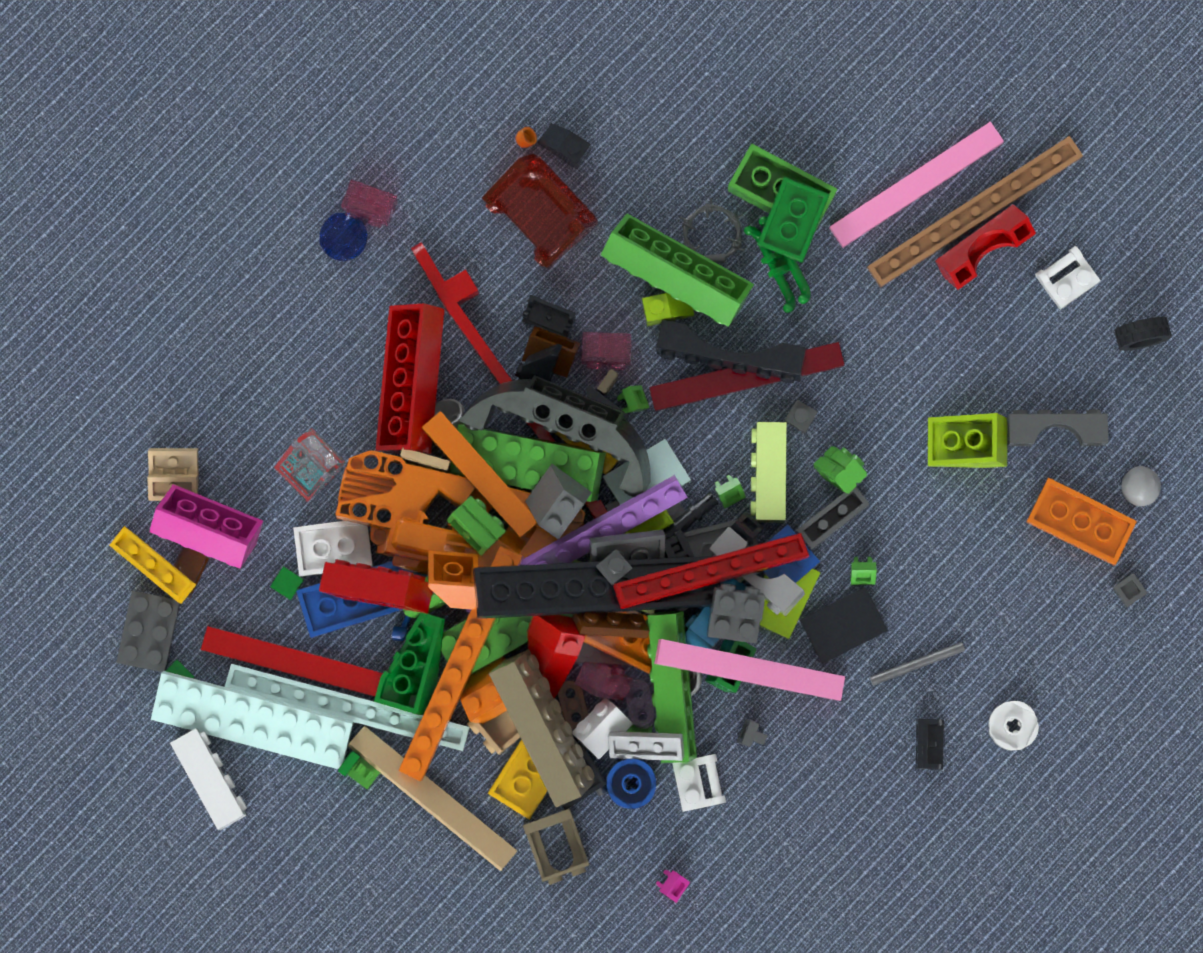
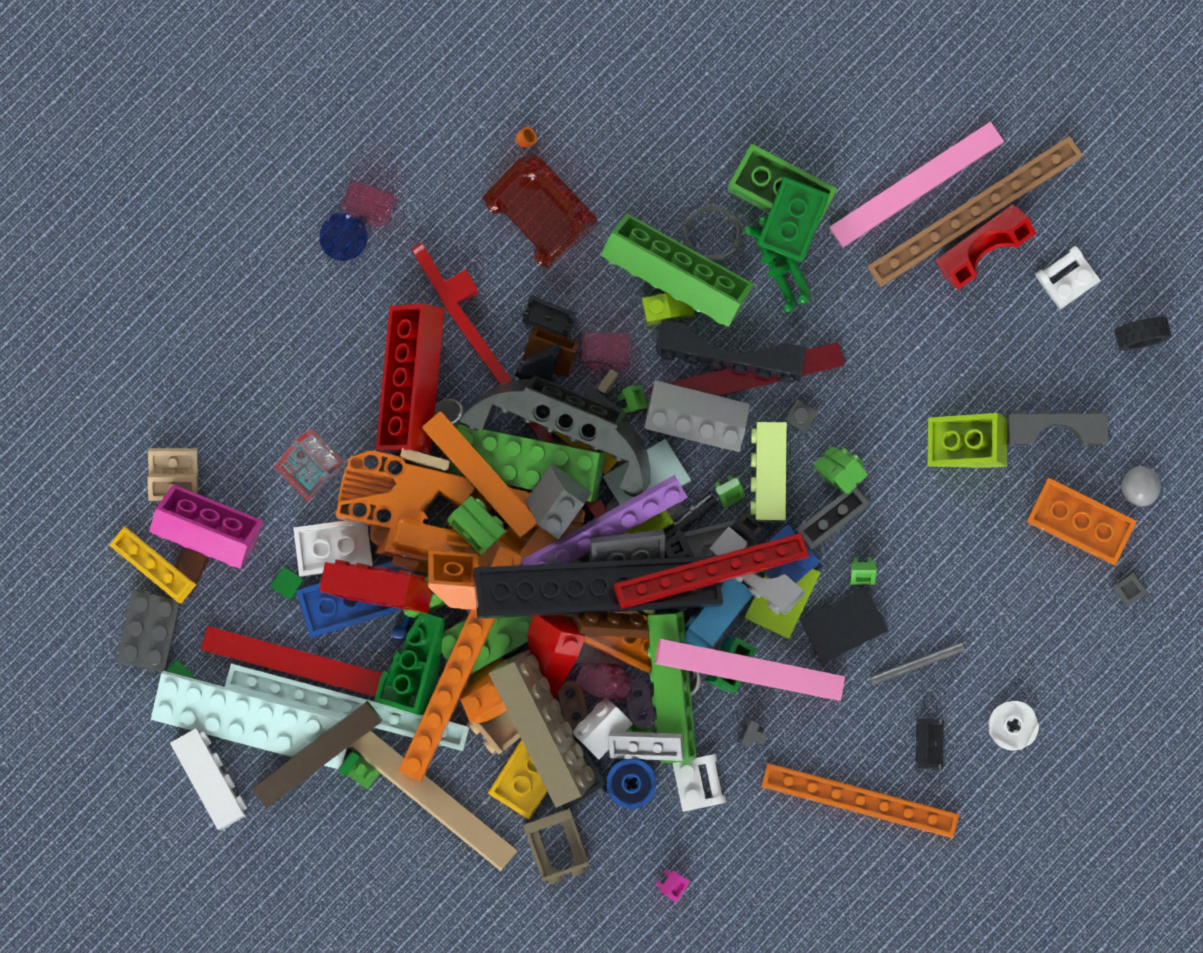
black slope [538,123,591,170] -> none
dark grey plate [596,549,632,586] -> none
dark grey plate [707,584,765,643] -> none
none -> dark brown tile [251,700,383,808]
none -> light grey slope [643,380,750,452]
none -> orange tile [761,763,959,838]

